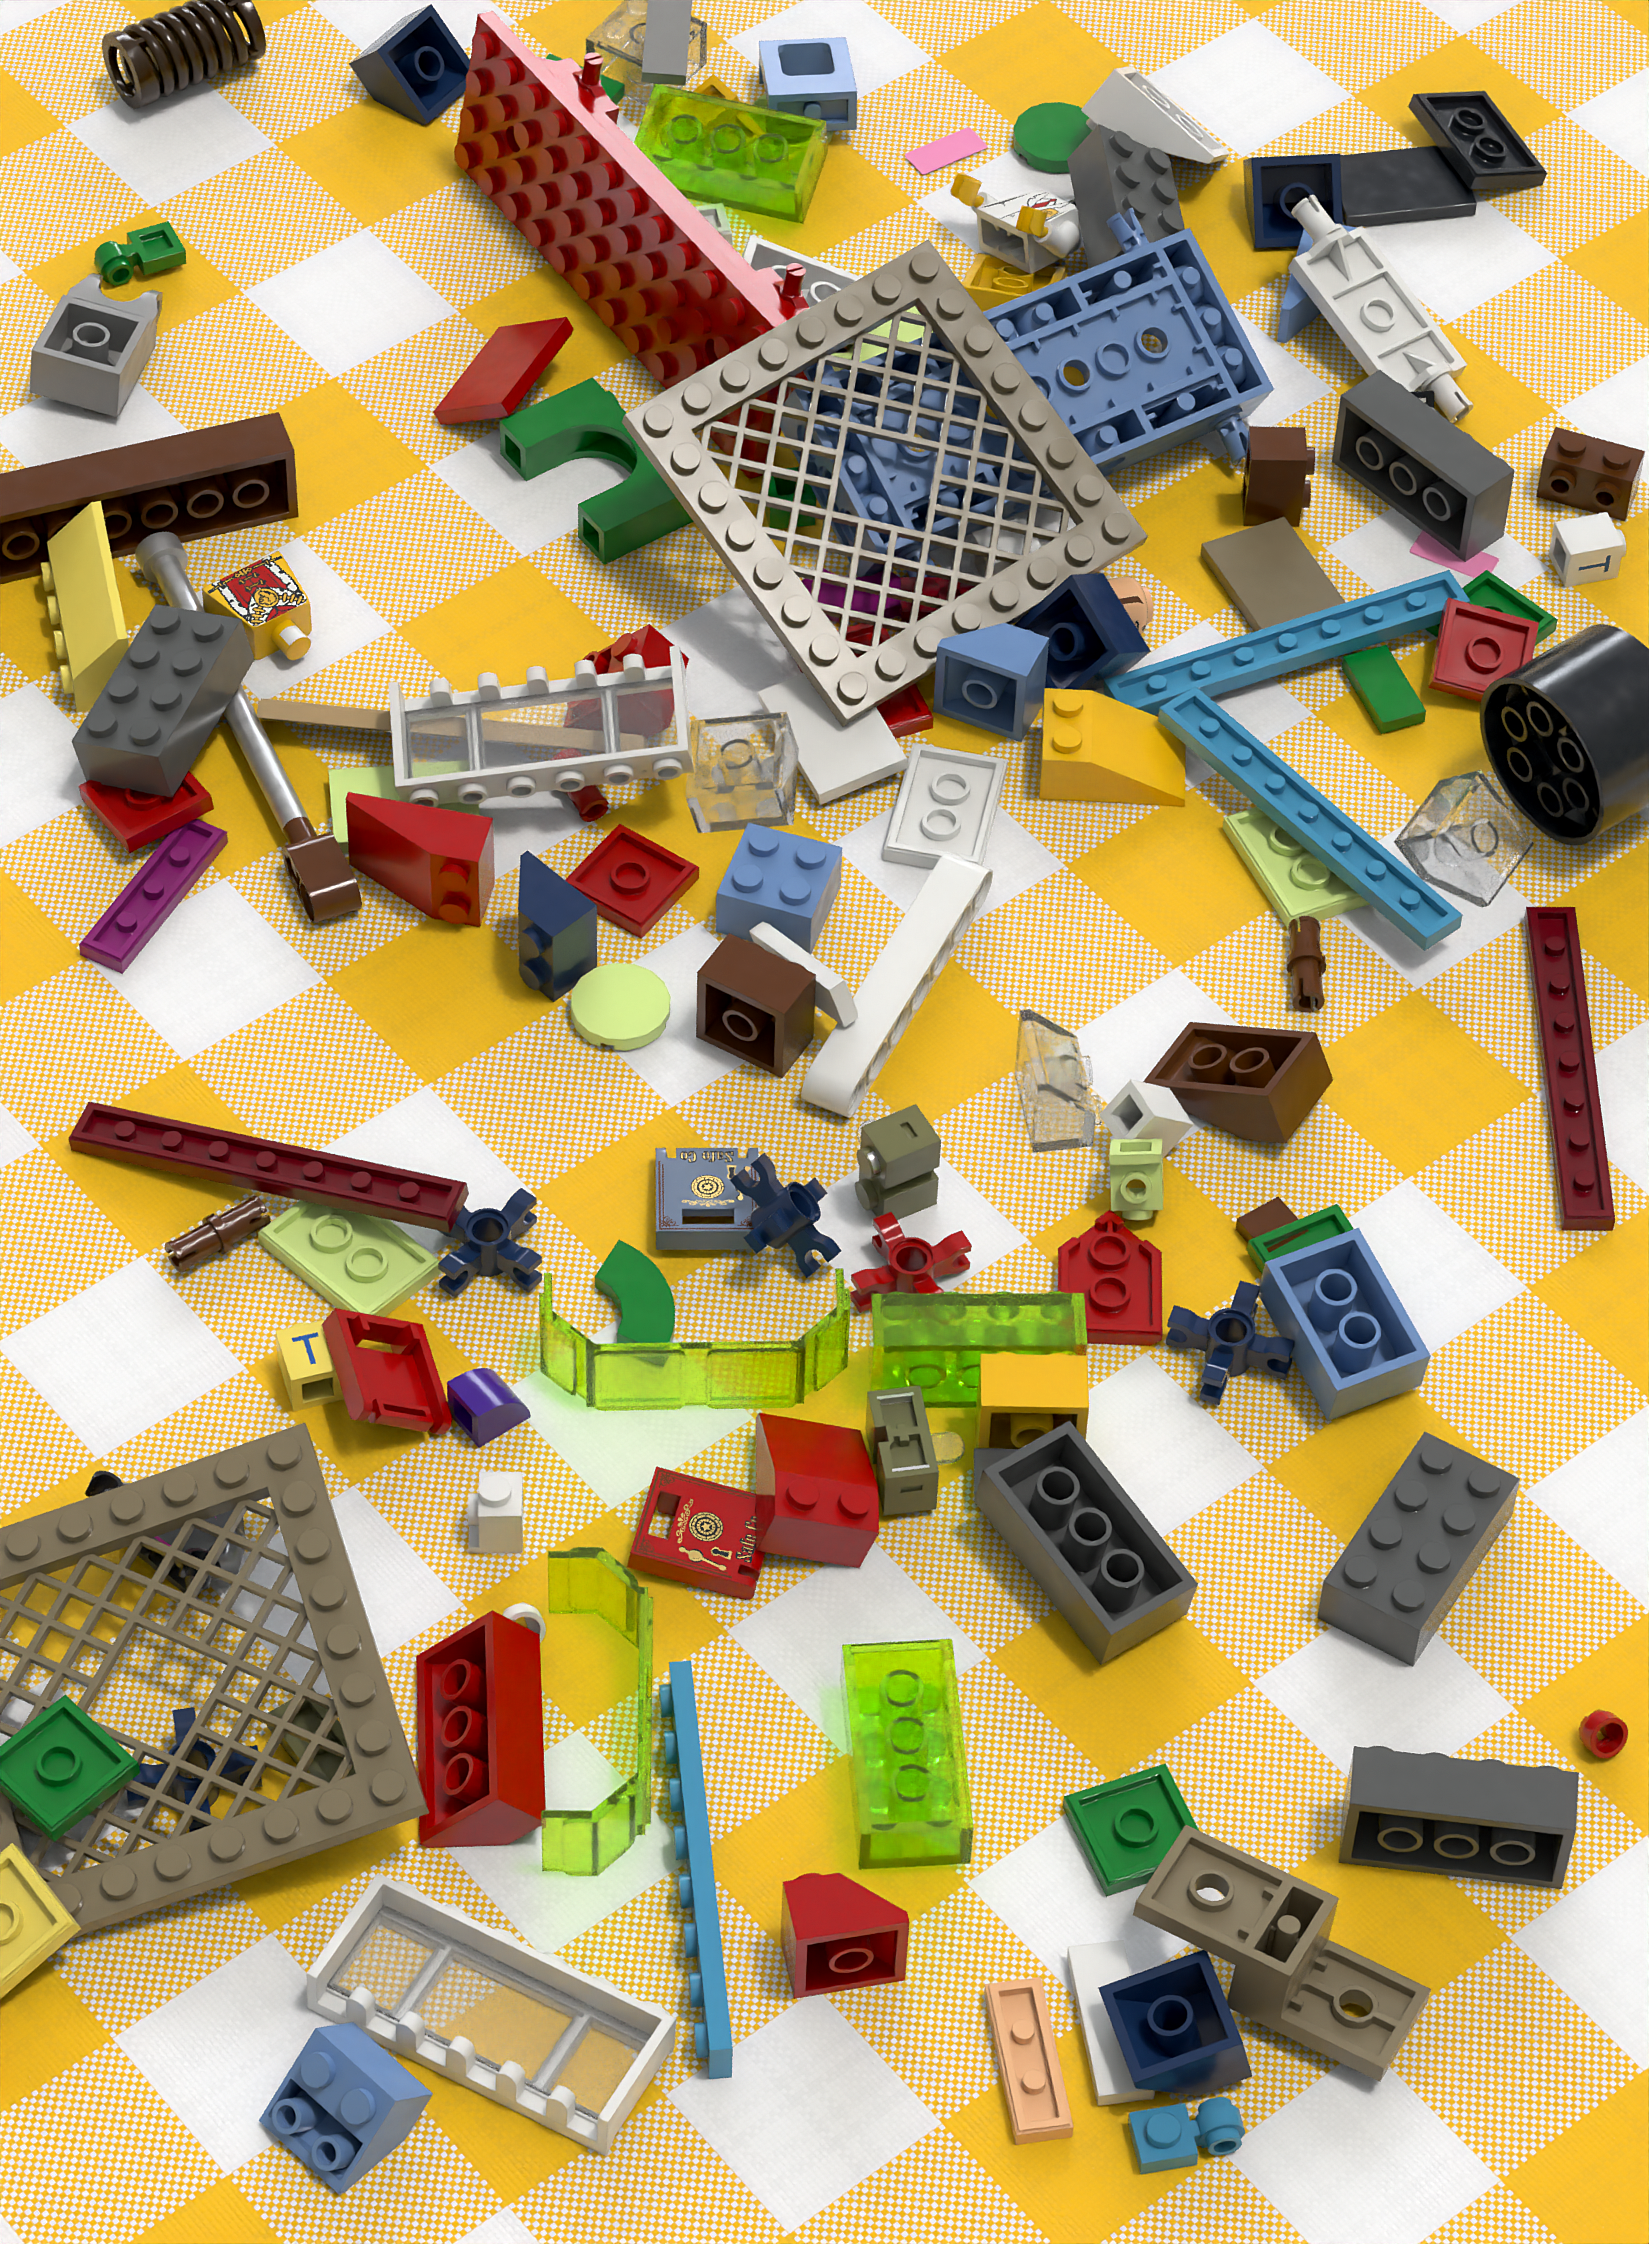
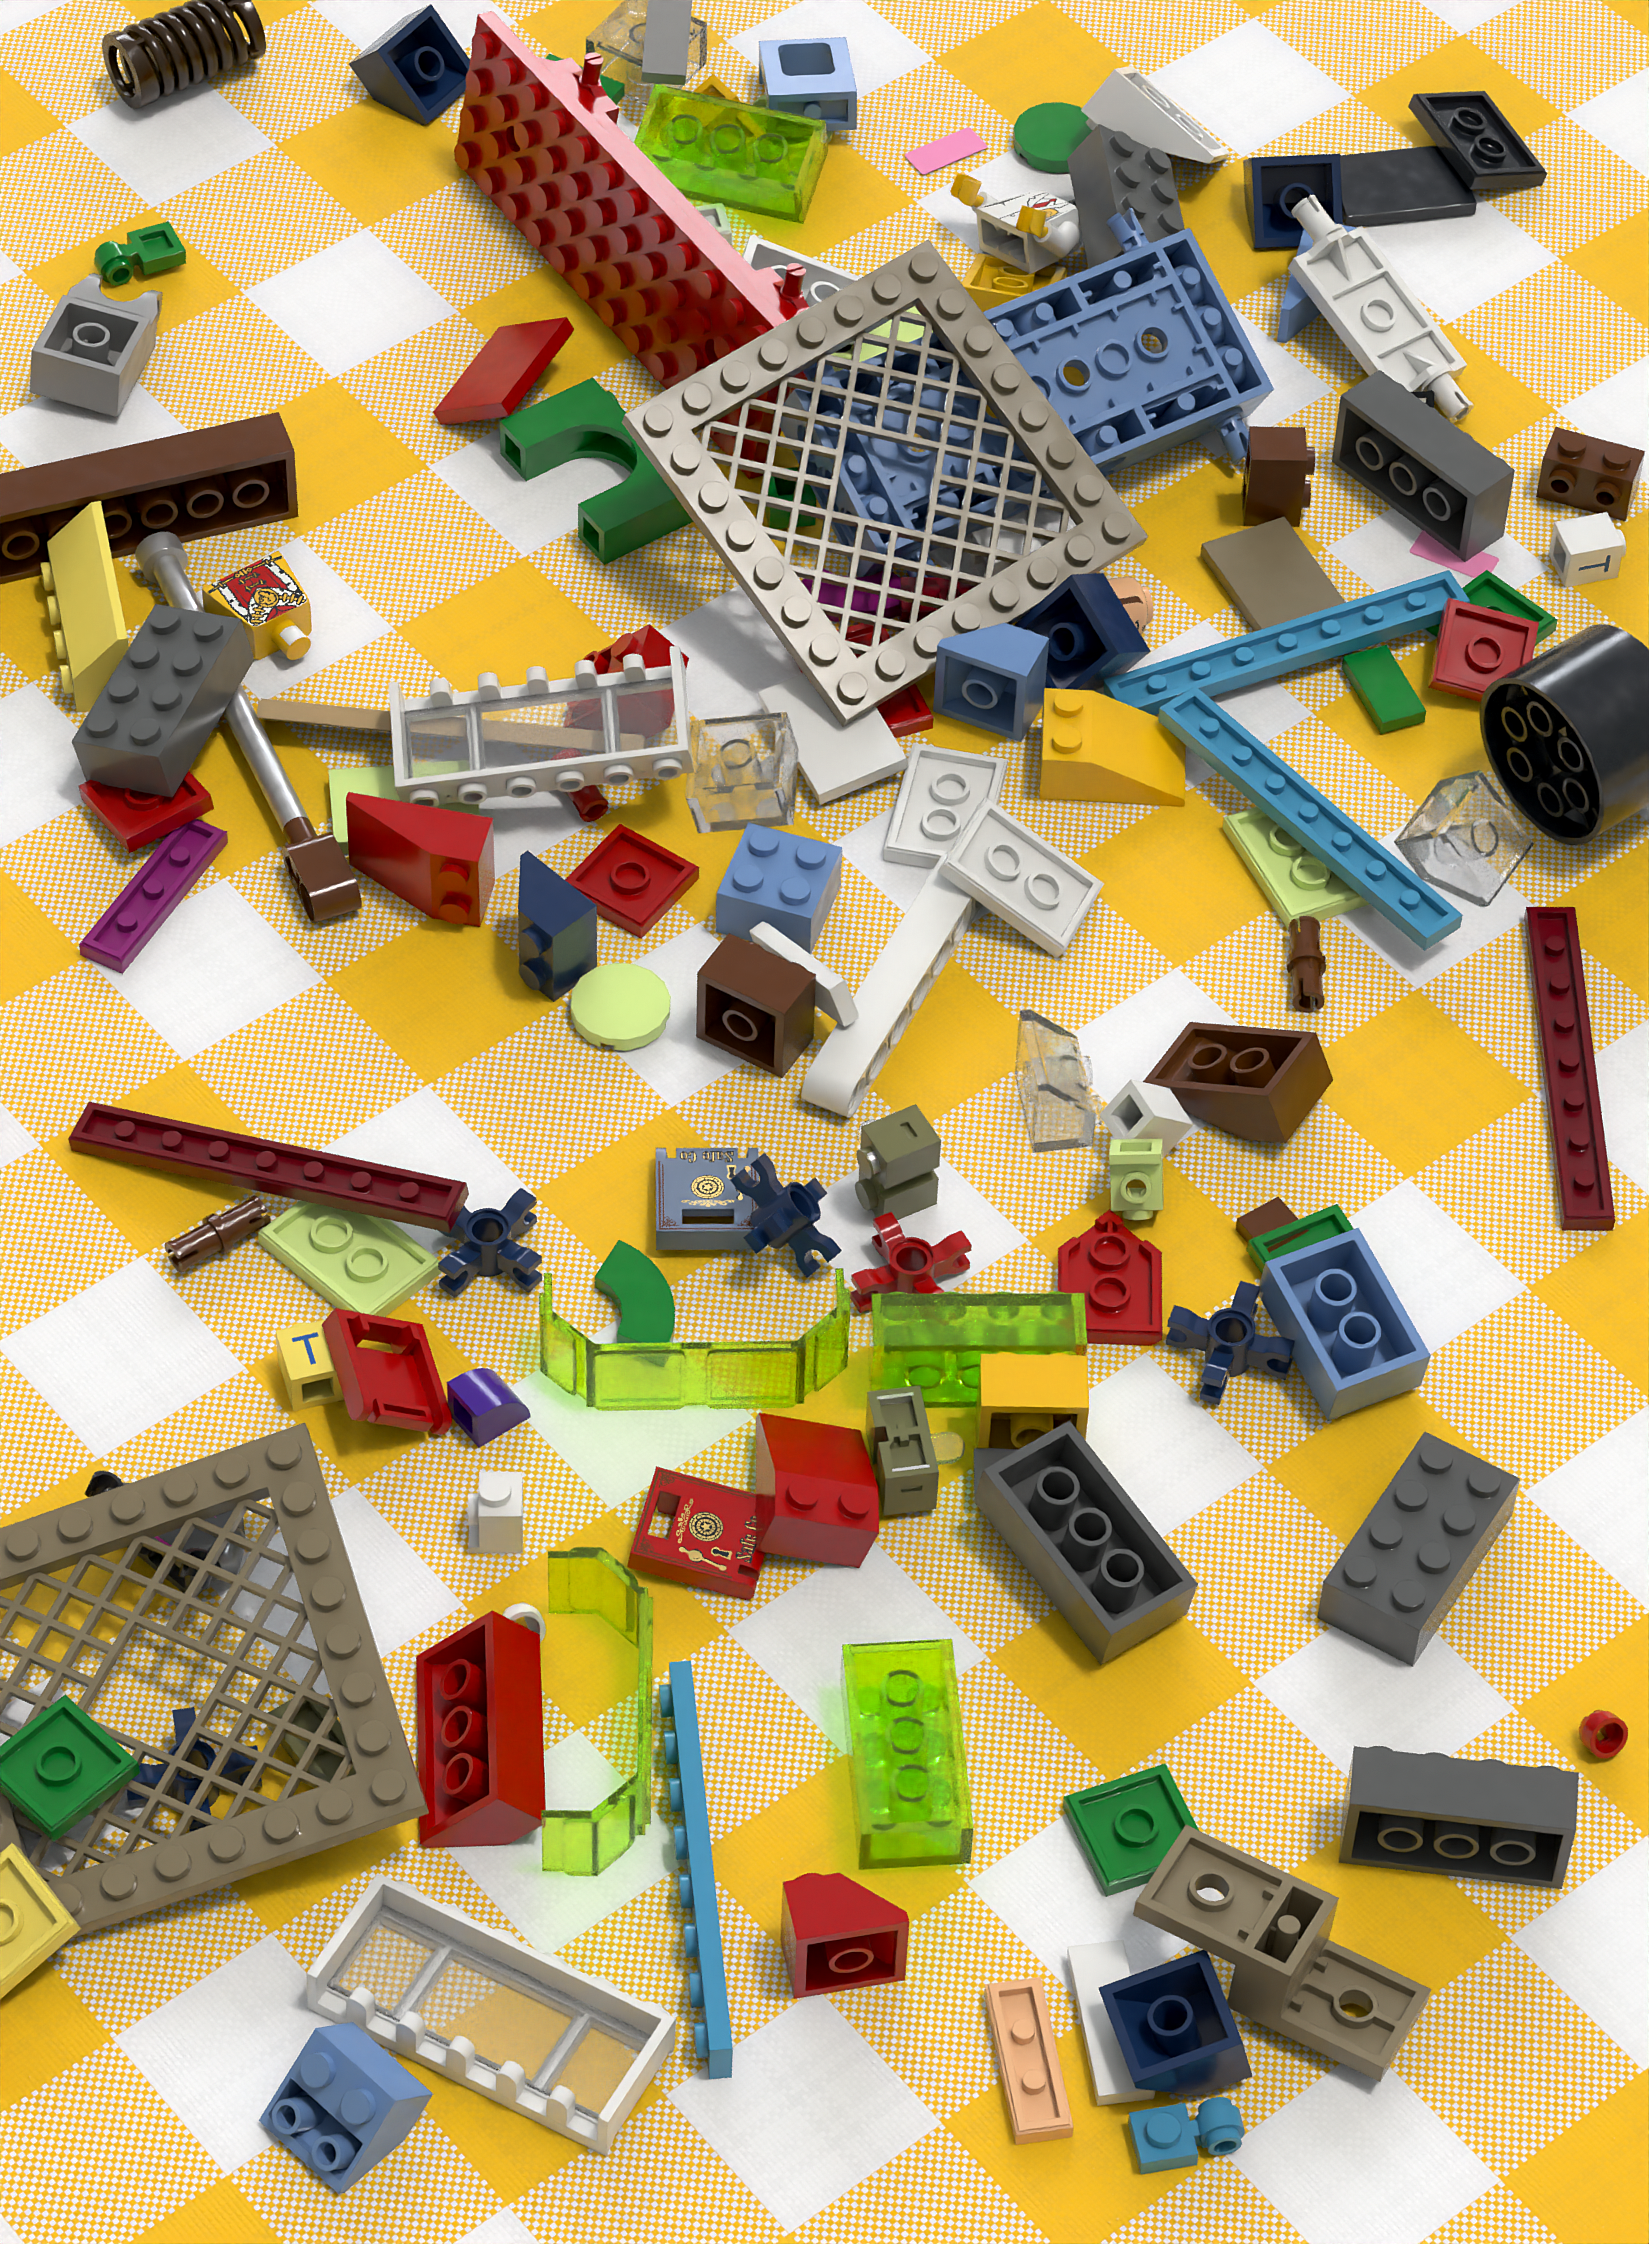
none -> white tile [937,797,1104,958]

